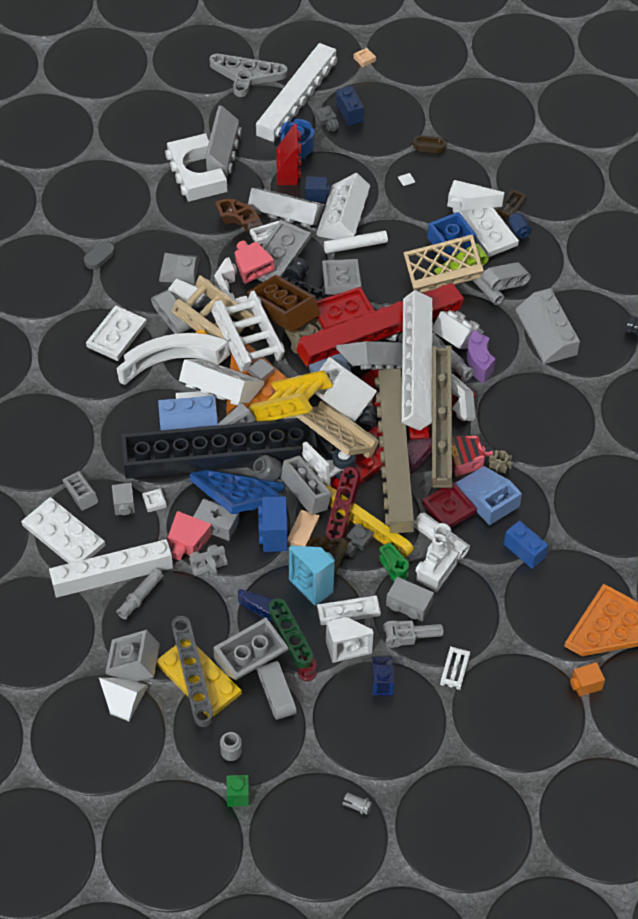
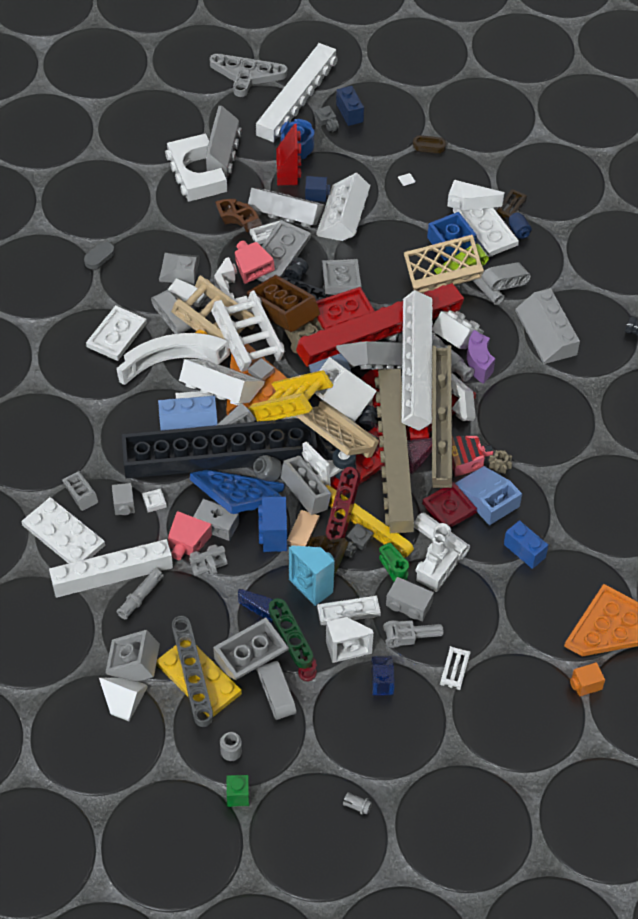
white piece [324,231,388,254] -> none
light nougat tile [354,48,376,67] -> none

